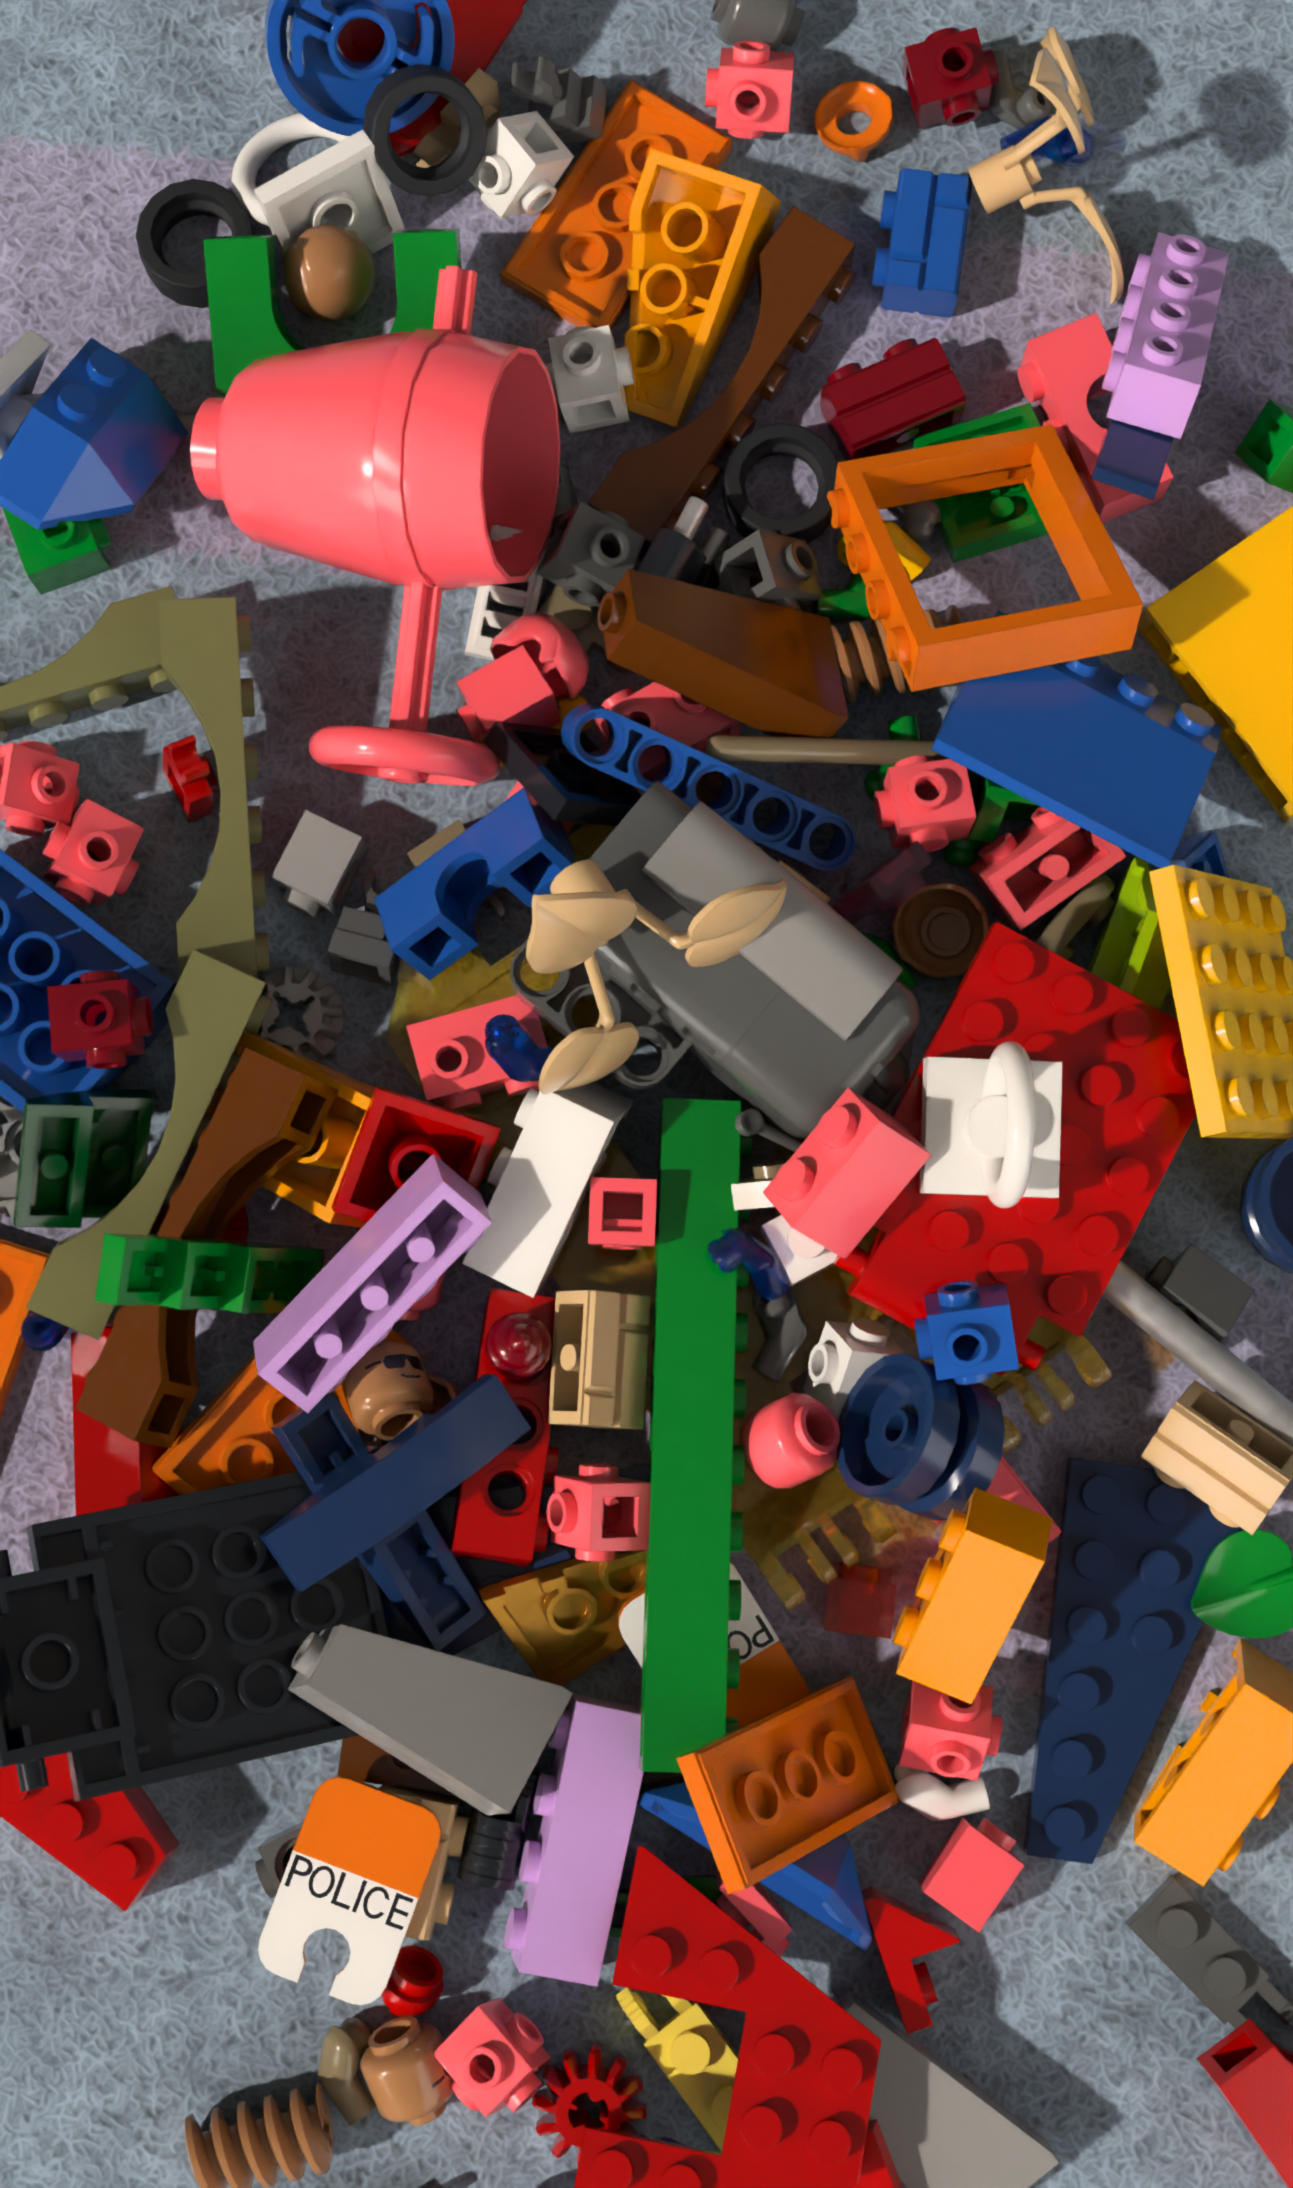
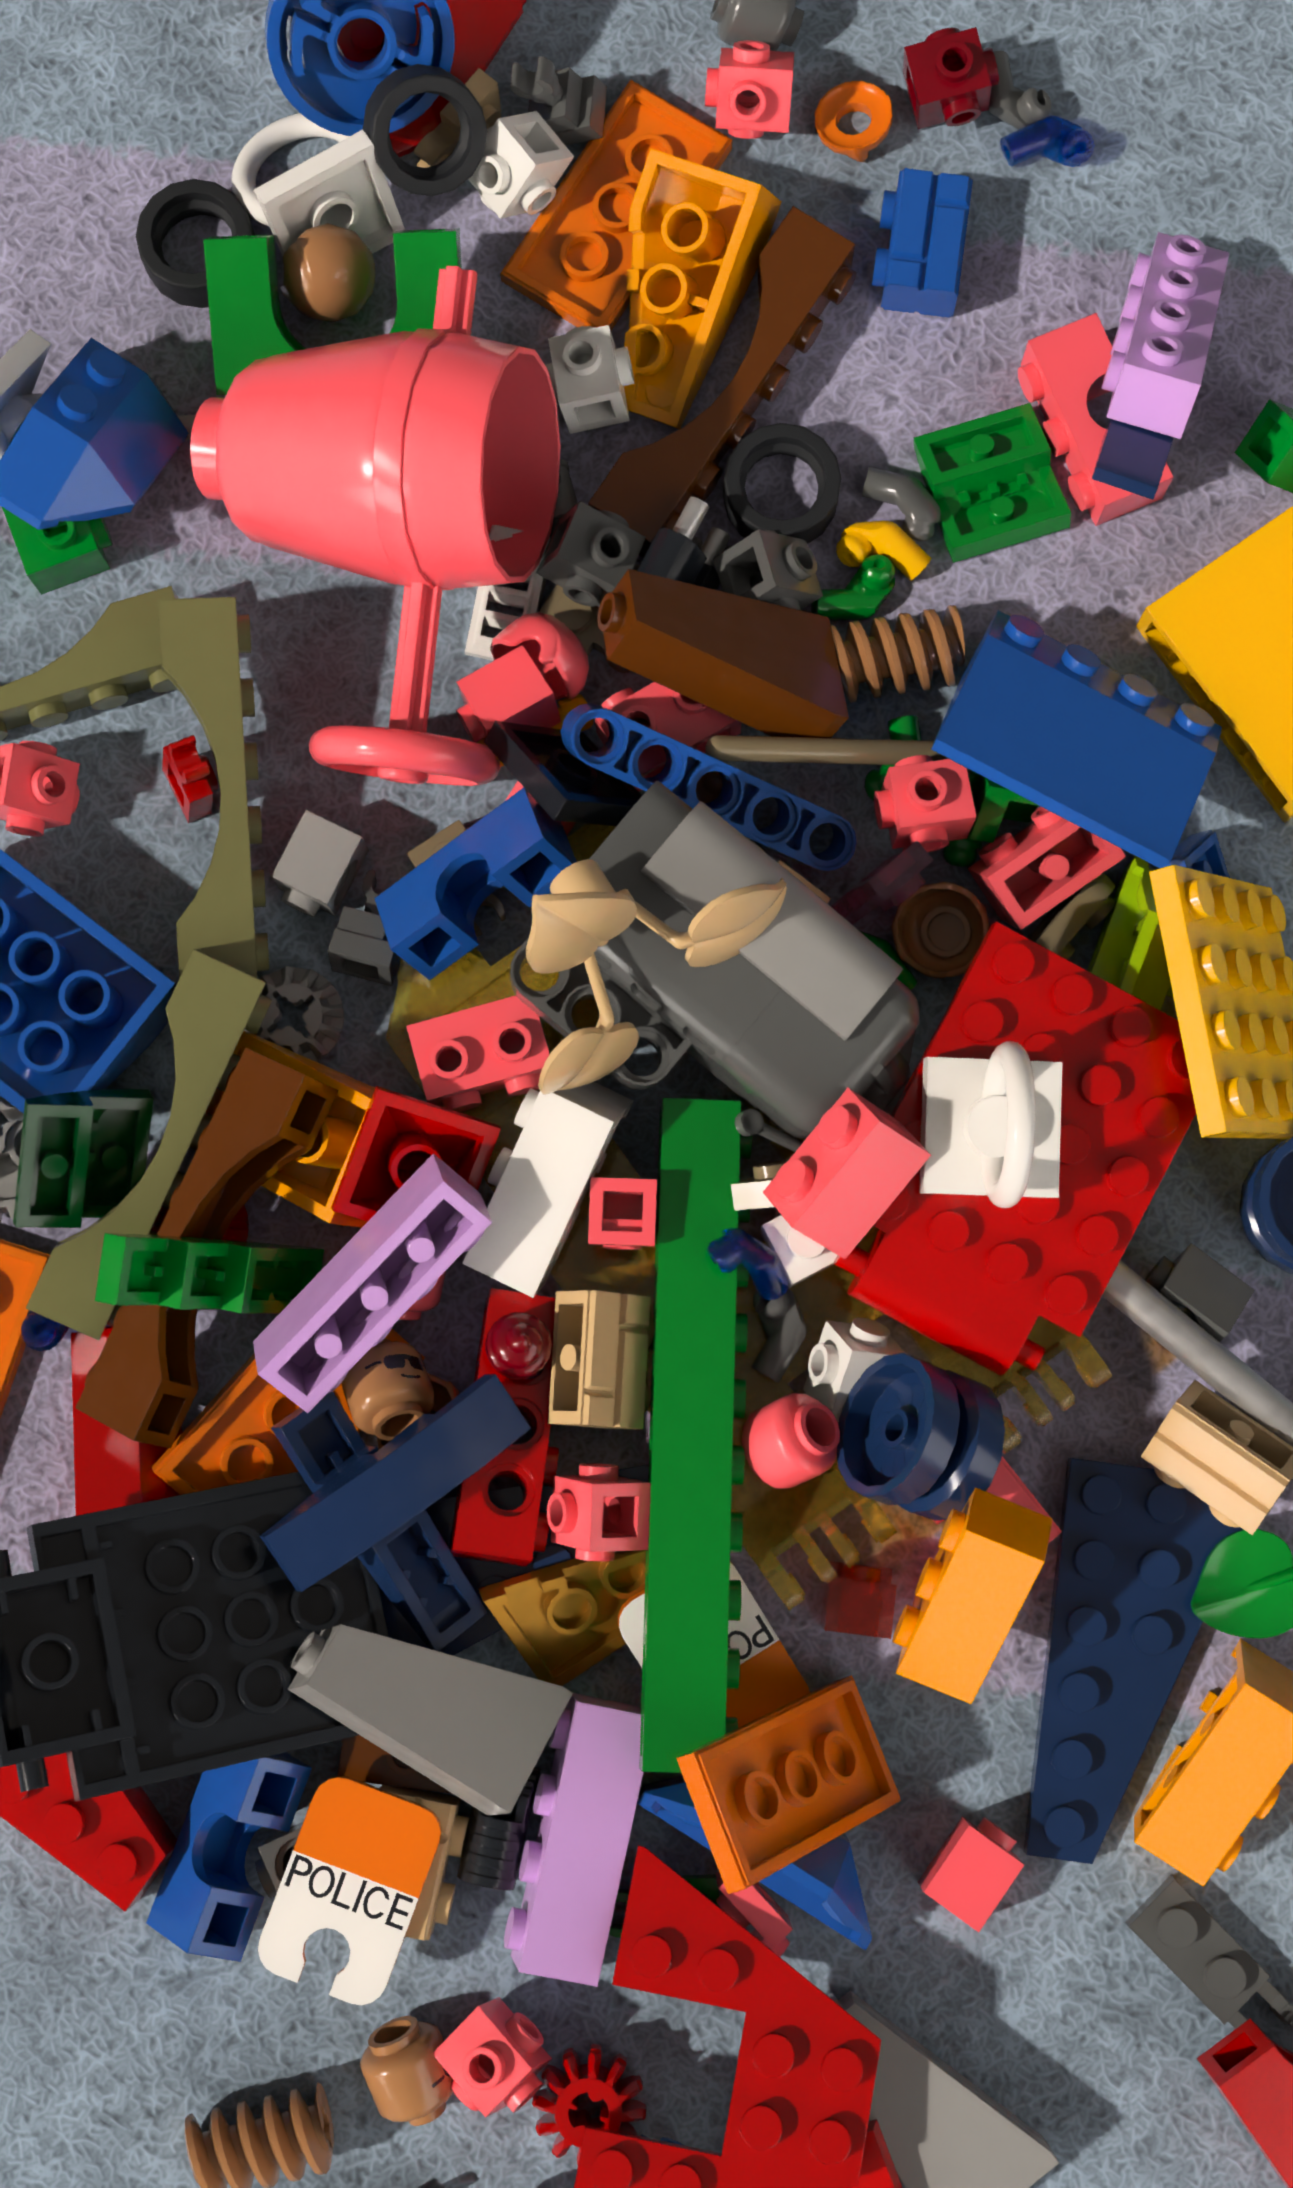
coral brick [41,799,145,906] -> none
dark red brick [47,971,153,1069] -> none
dark tan arm [318,2018,376,2126] -> none
red plate [381,1945,444,2017] -> none
clear blue arm [484,1014,555,1082] -> none
light yellow hinge [615,1988,739,2152] -> none
dark red brick [820,337,967,461] -> none
orange window [827,424,1143,692] -> none
red slope [861,1887,961,2034] -> none
white arm [893,1763,990,1821] -> none
coral brick [899,1680,1002,1781] -> none
blue brick [914,1280,1019,1385] -> none
tan plant [968,25,1124,304] -> none
none -> blue arch [146,1752,312,1962]

